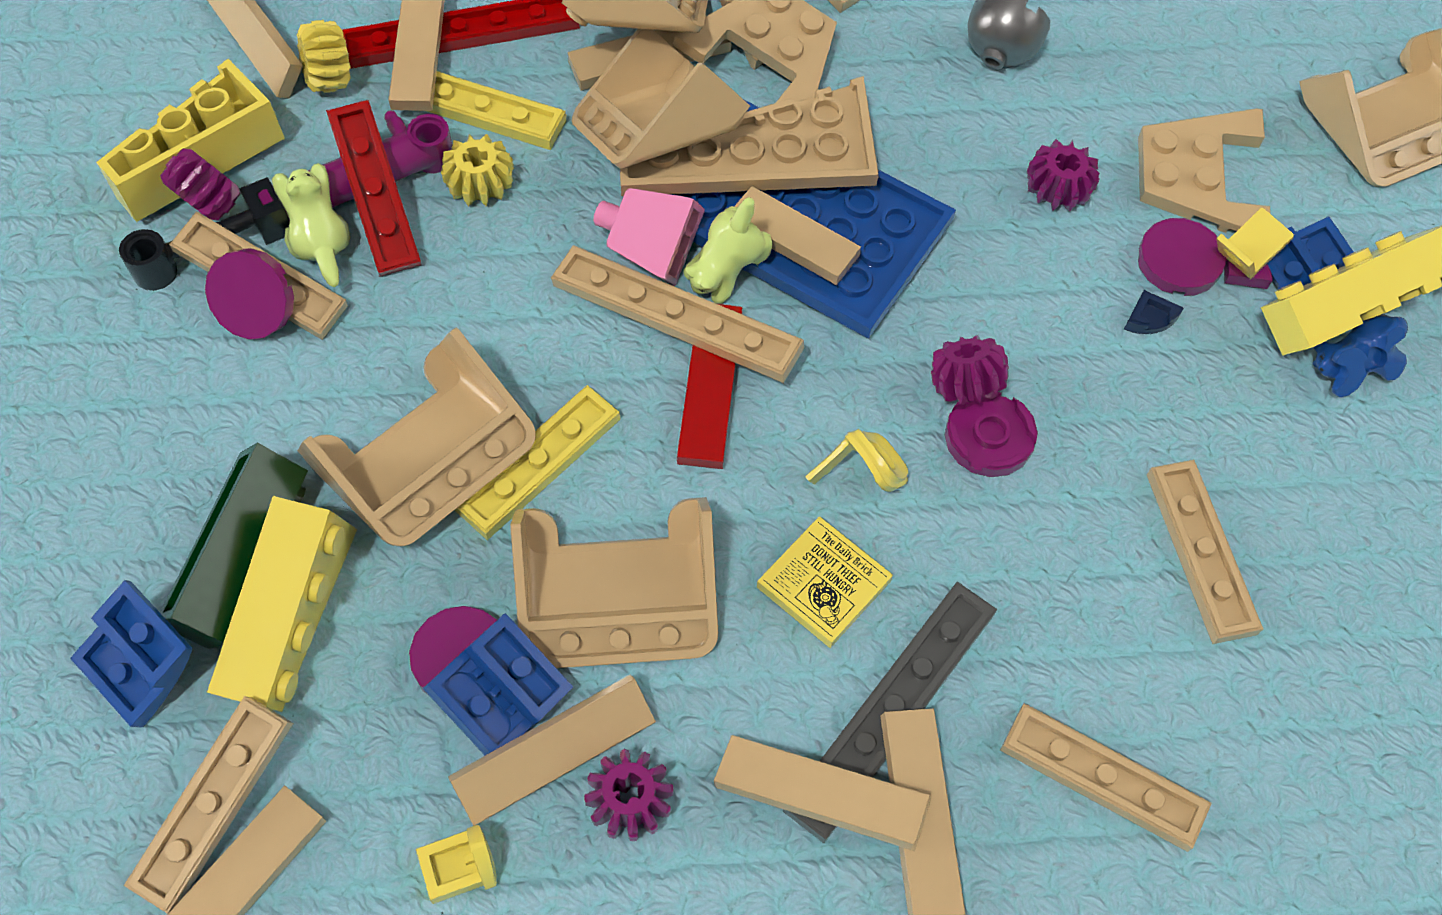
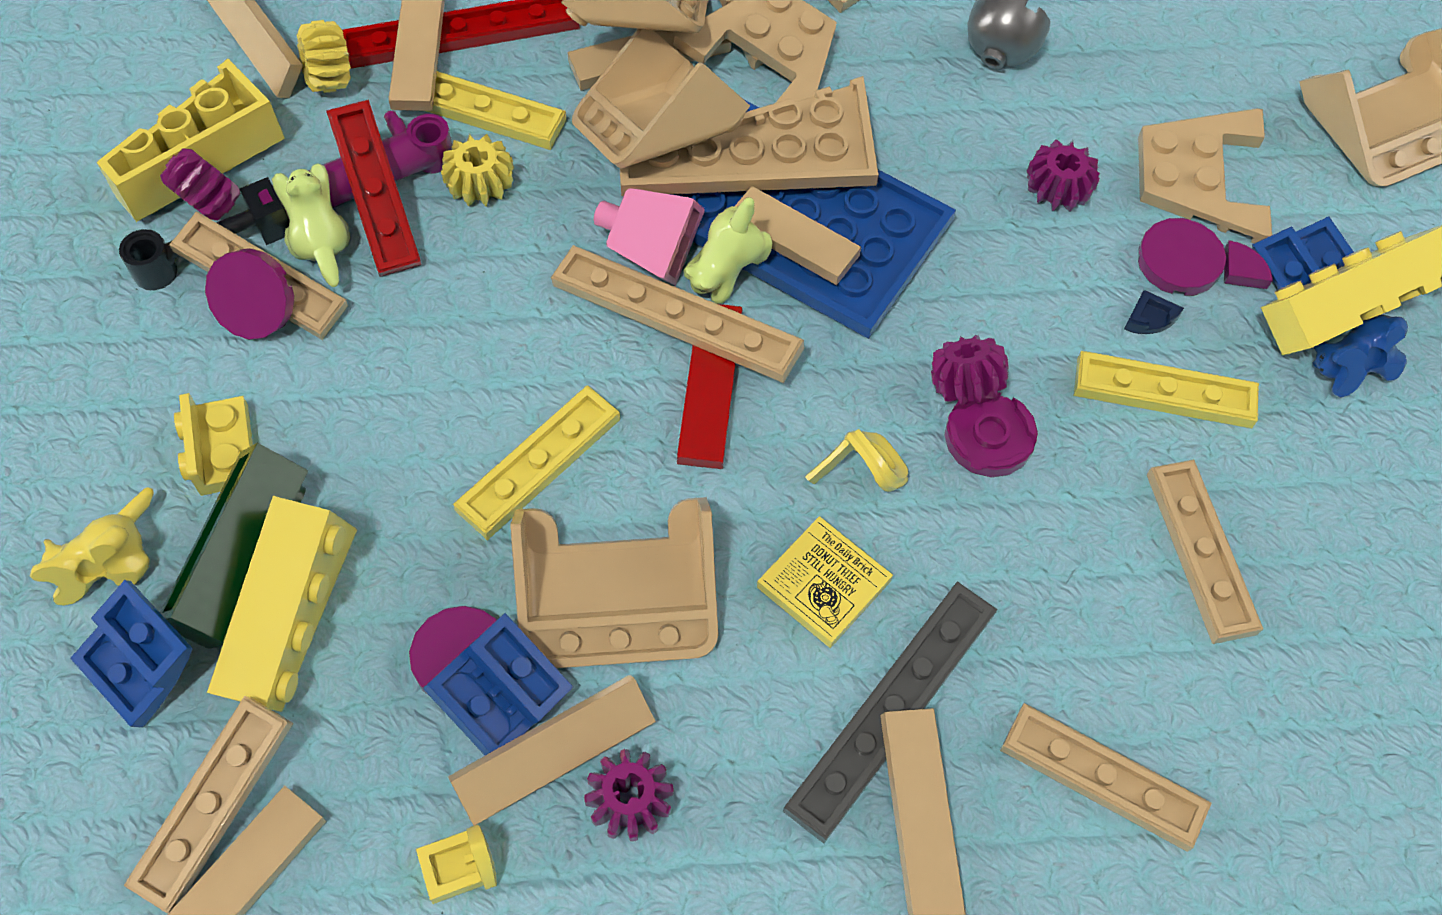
tan windscreen [297,327,536,547] -> none
tan tile [714,735,930,851] -> none
light yellow bracket [1216,208,1294,279] -> none
none -> light yellow animal [30,487,154,606]
none -> light yellow bracket [174,393,253,496]
none -> light yellow tile [1074,351,1259,428]

